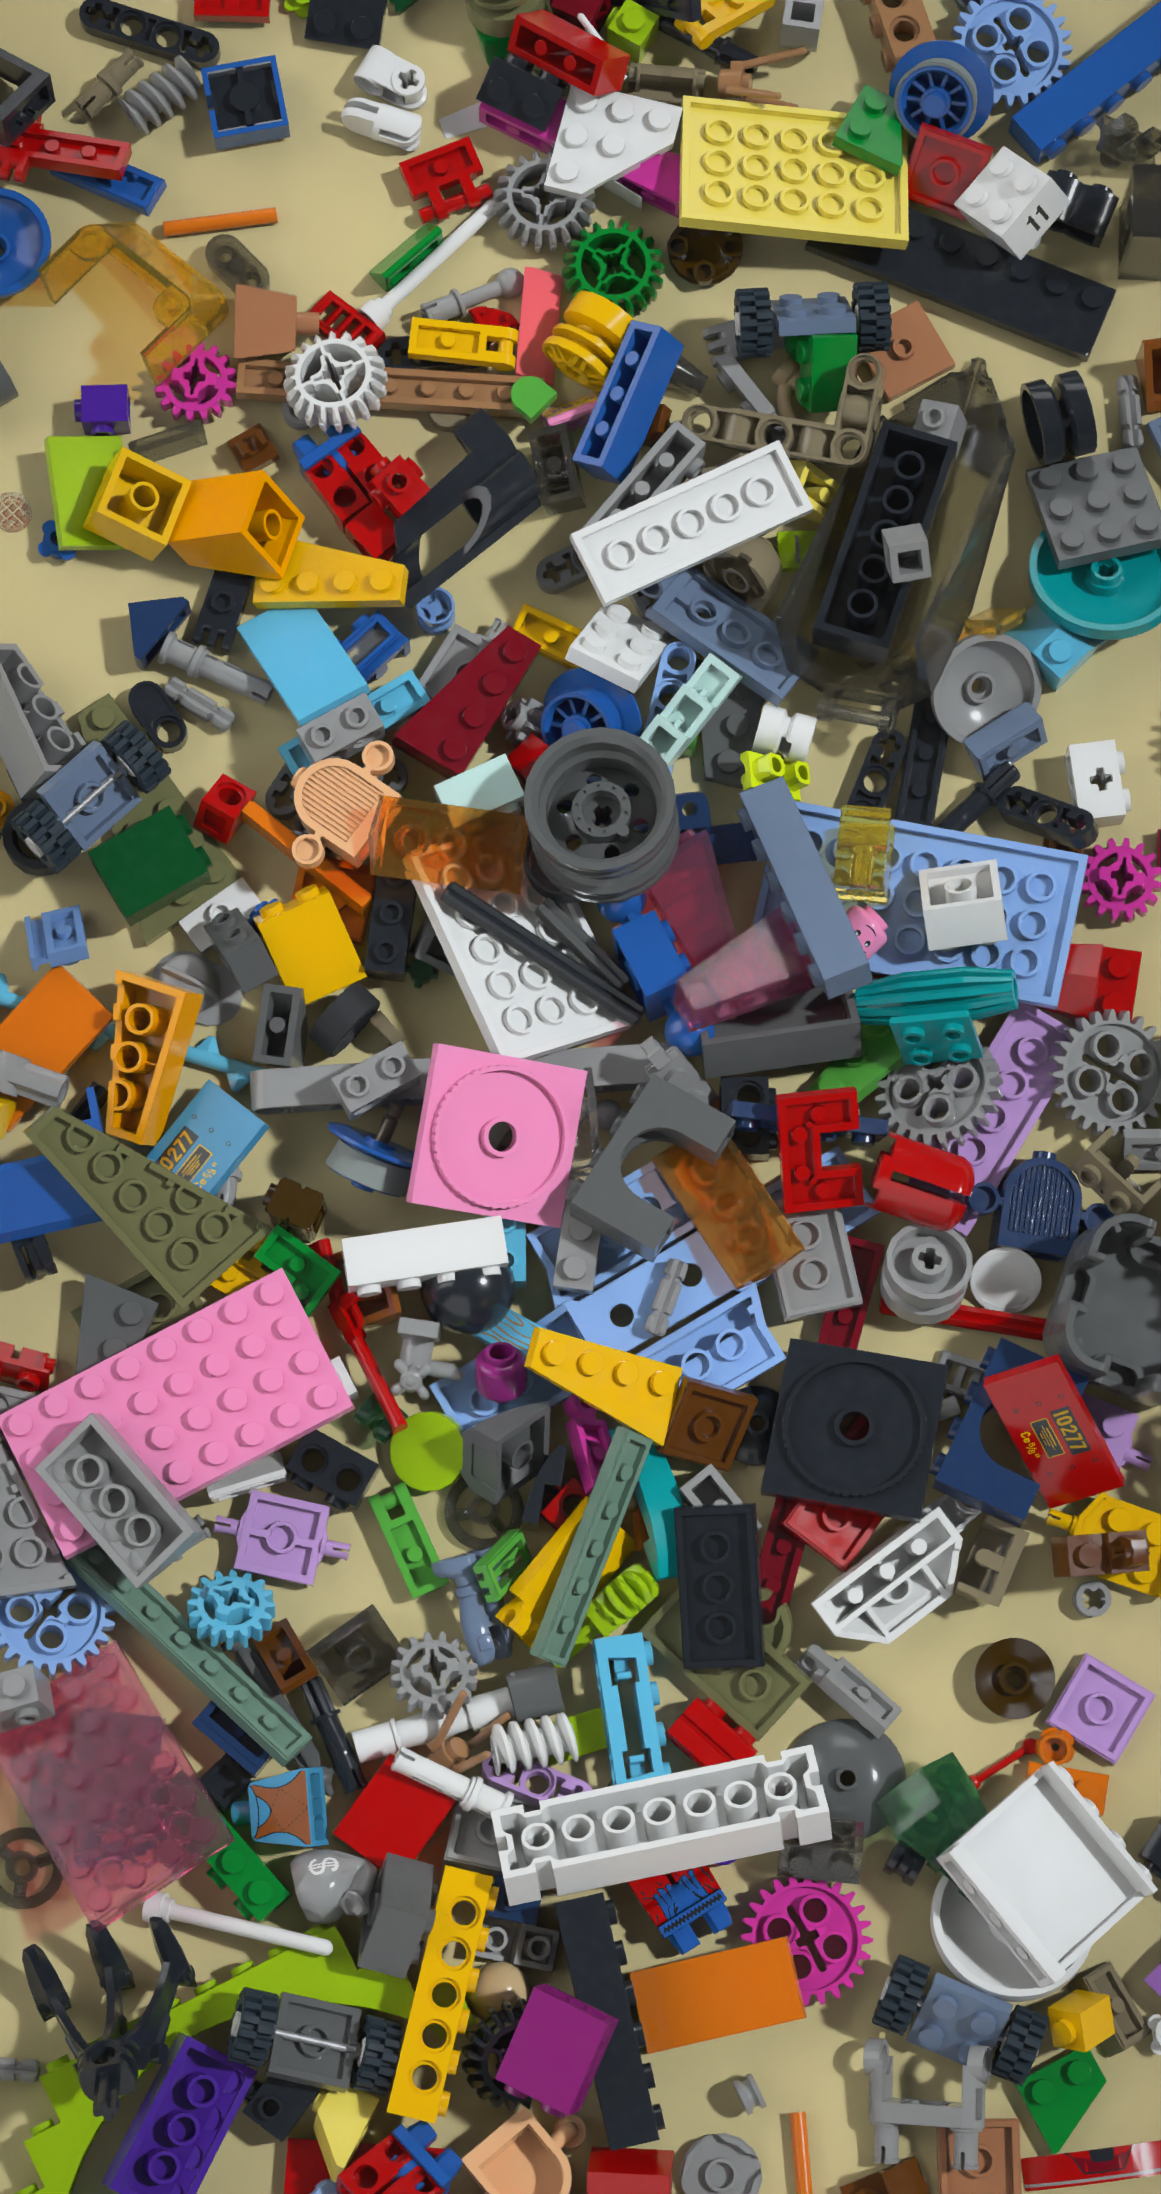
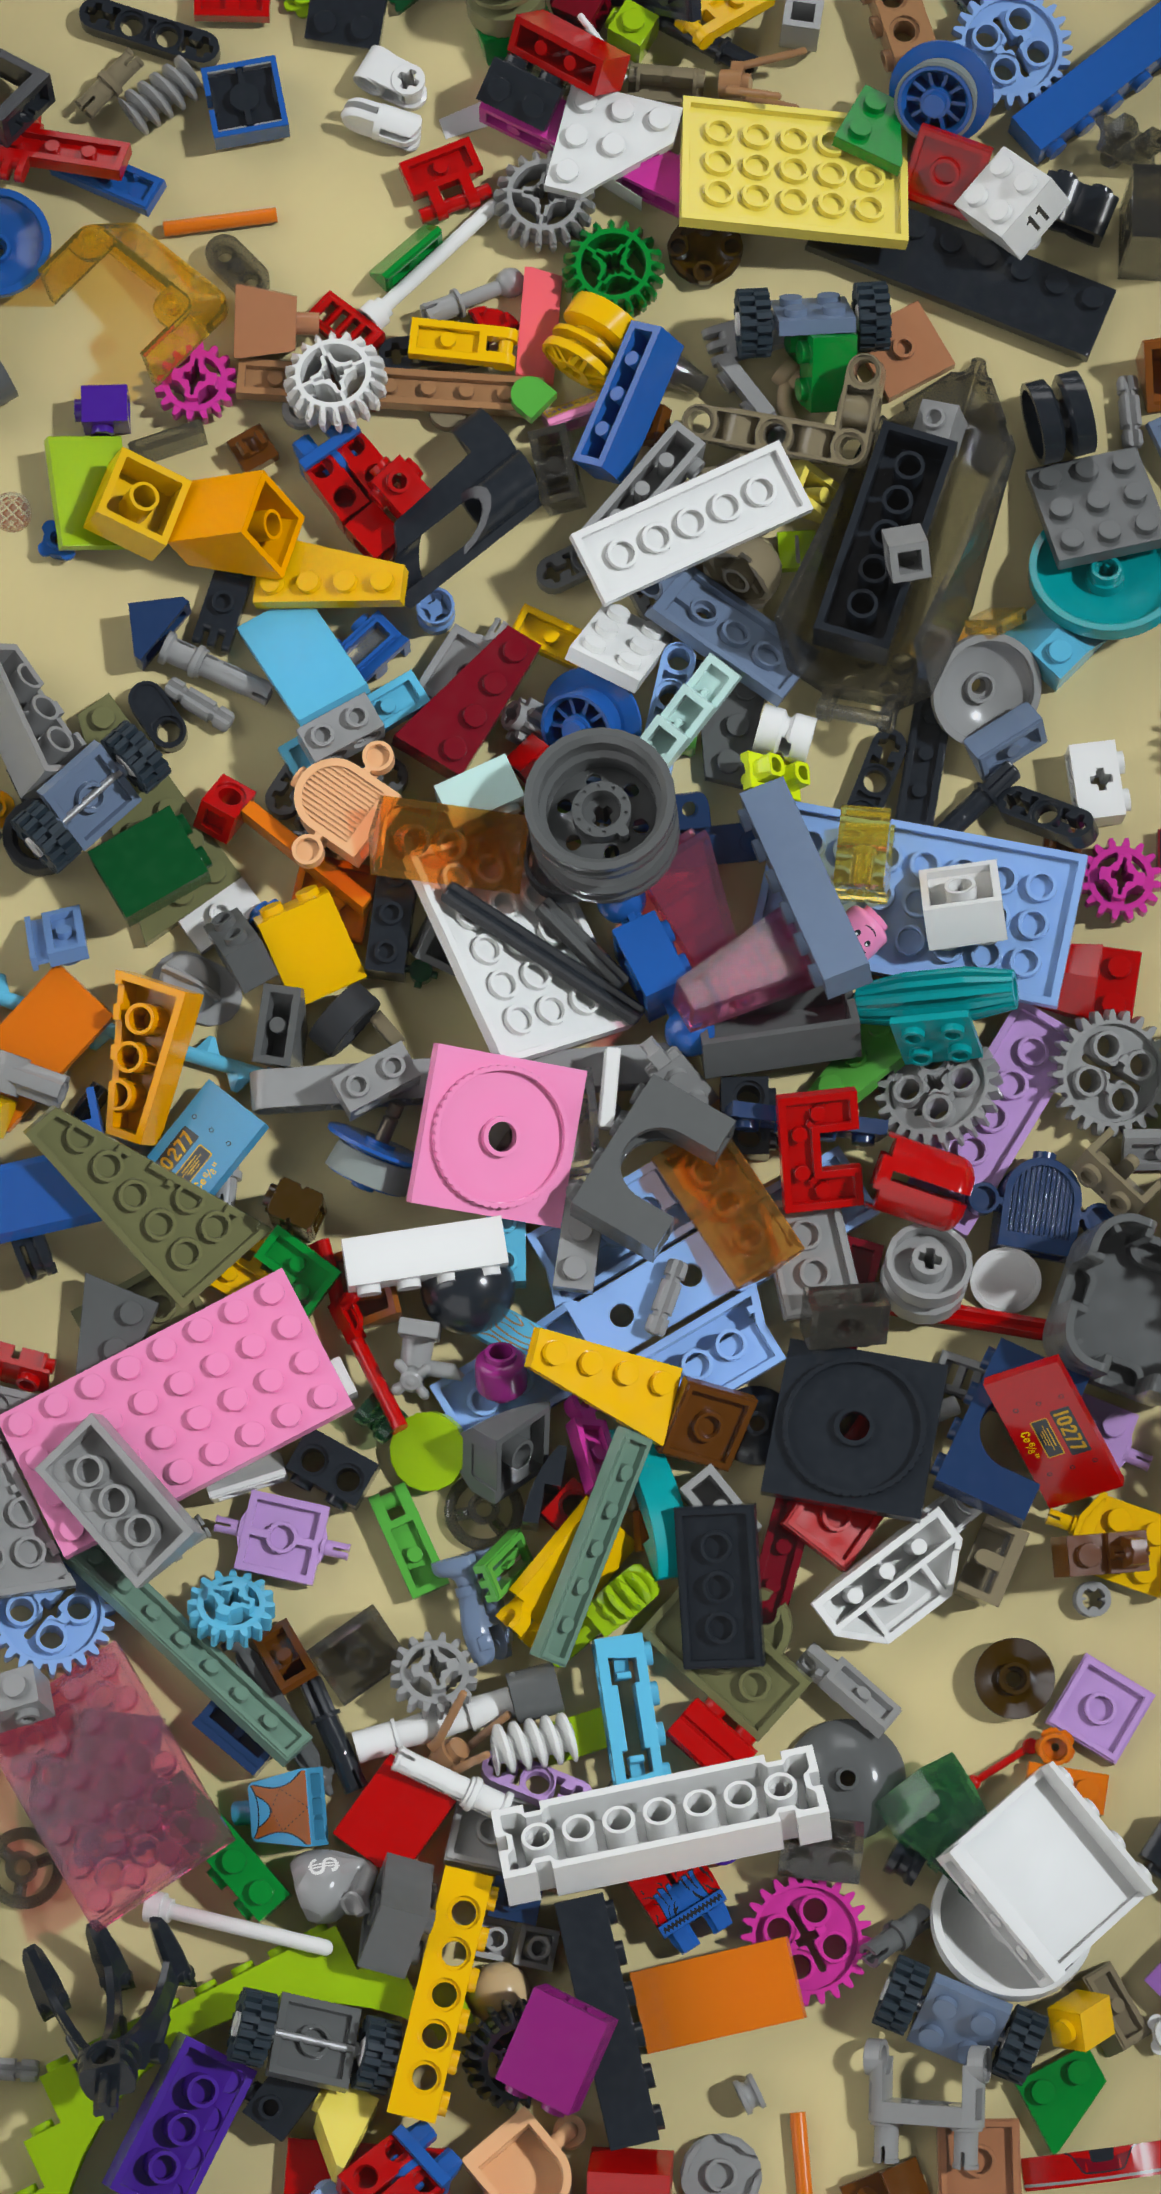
black tile [197,1753,252,1812] -> none
none -> white tile [597,1047,621,1130]
none -> clear smoke brick [799,1282,891,1350]
none -> dark grey pin [859,1904,931,1968]

